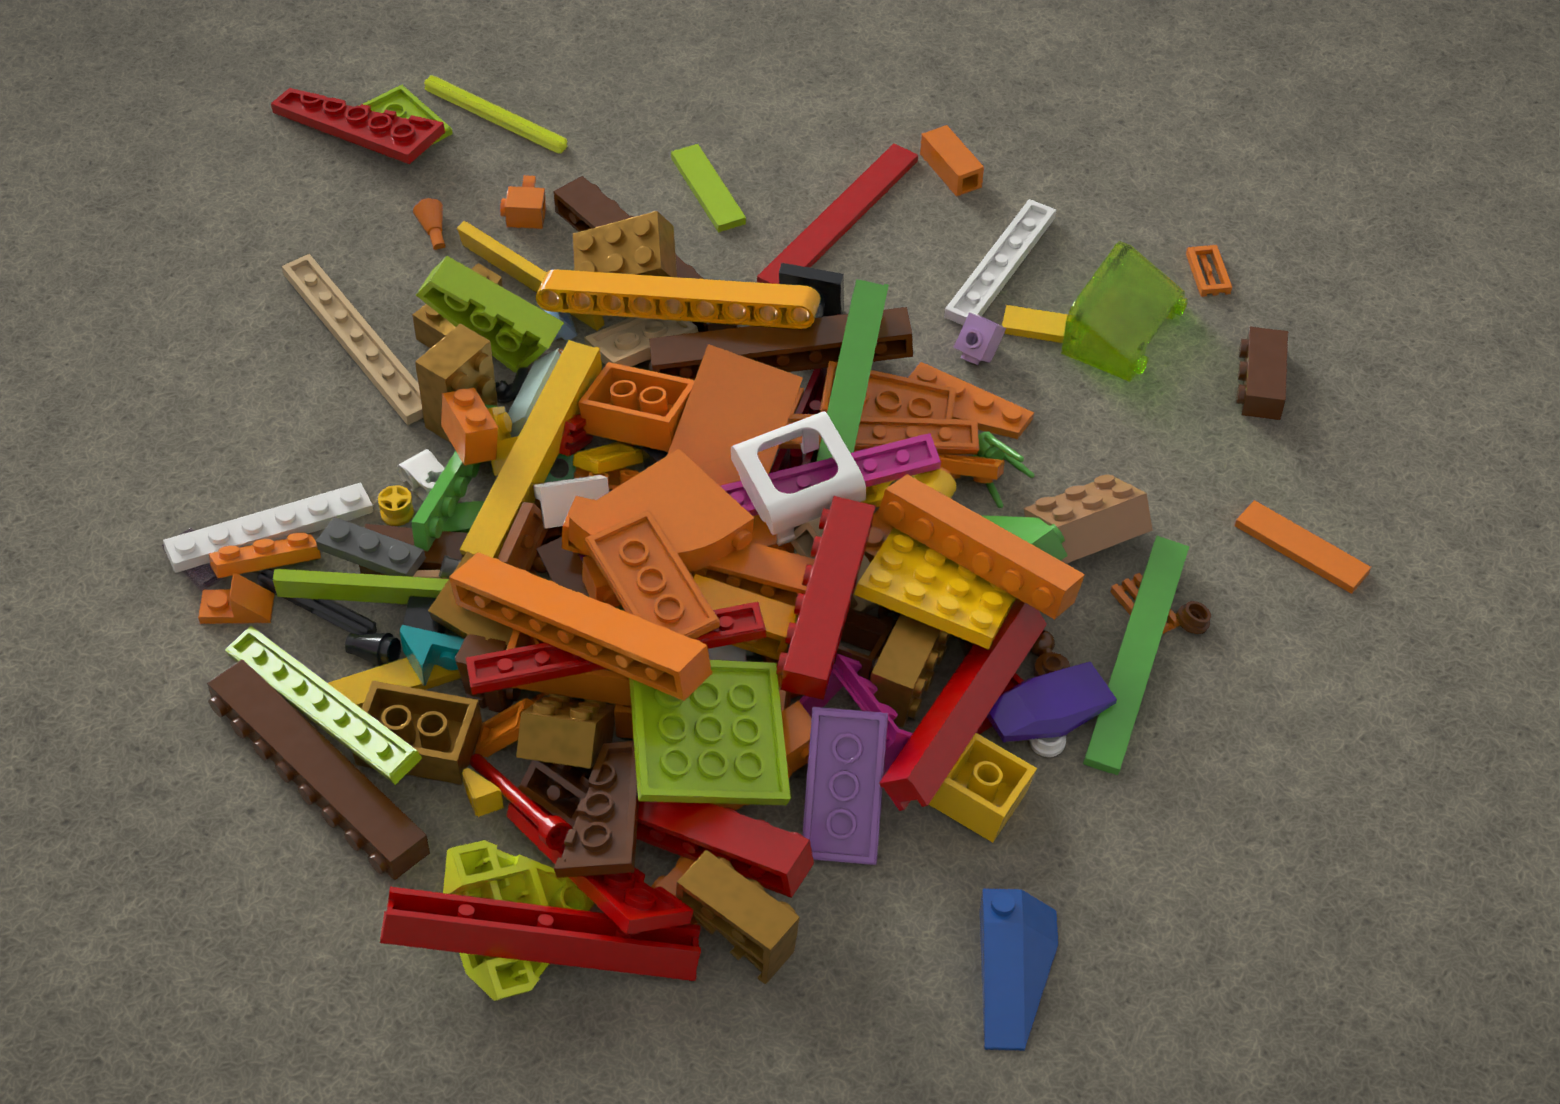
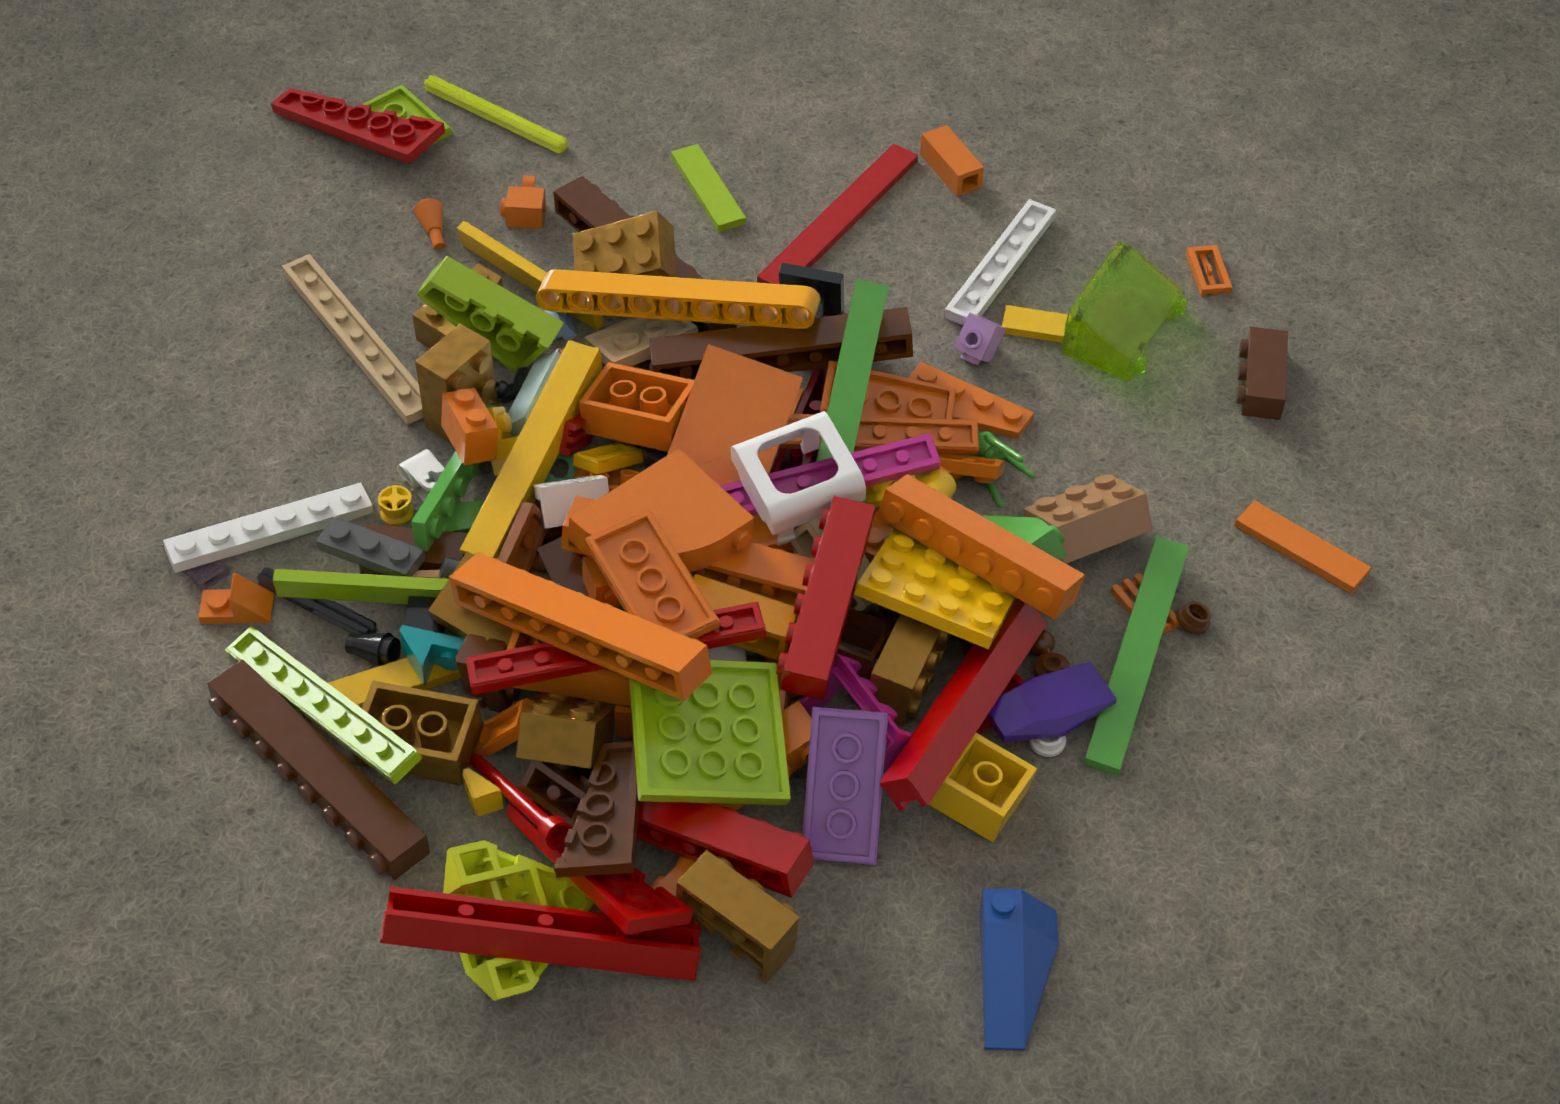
orange plate [209,533,321,578] -> none

